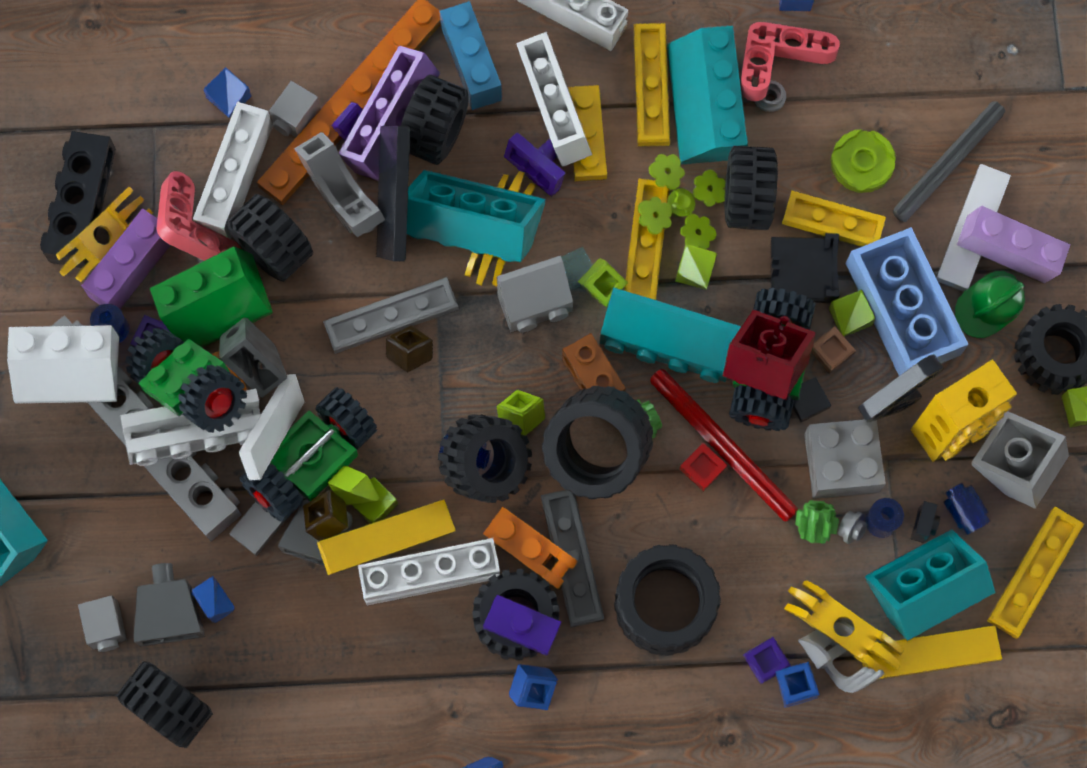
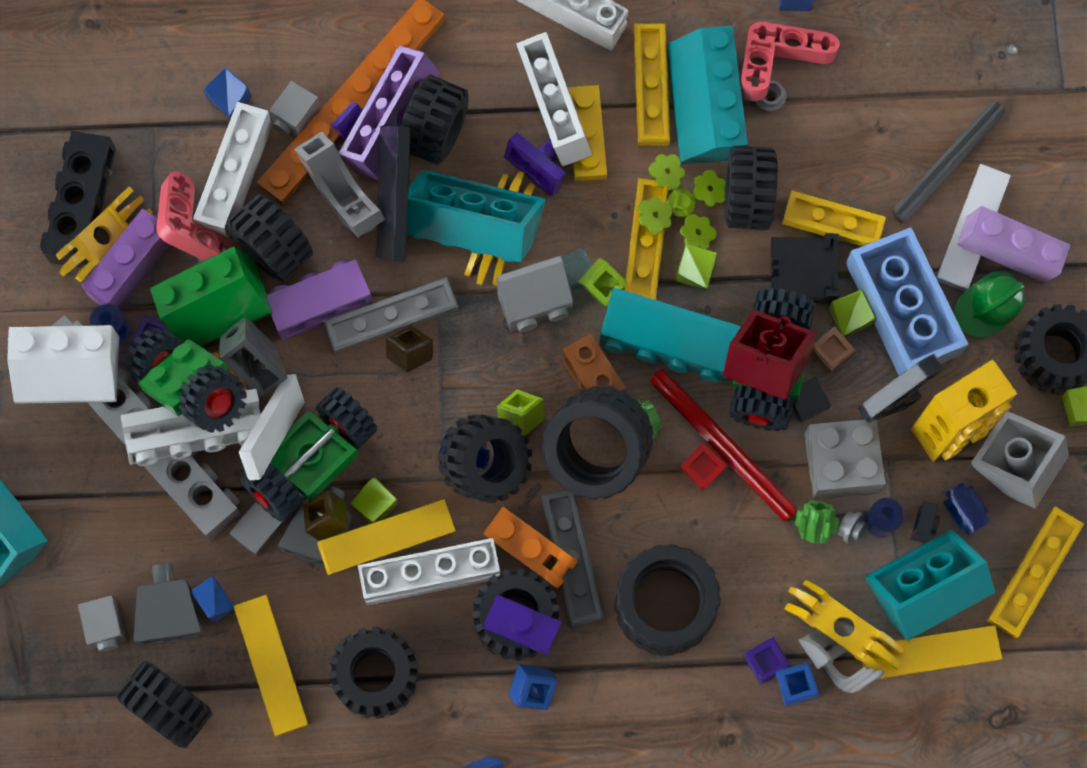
lime slope [328,466,380,505] -> none
dark azure brick [440,1,502,110] -> none
lime tile [831,129,896,193] -> none
none -> yellow tile [234,595,309,737]
none -> medium lavender brick [267,259,373,341]
none -> black tyre [329,627,419,719]

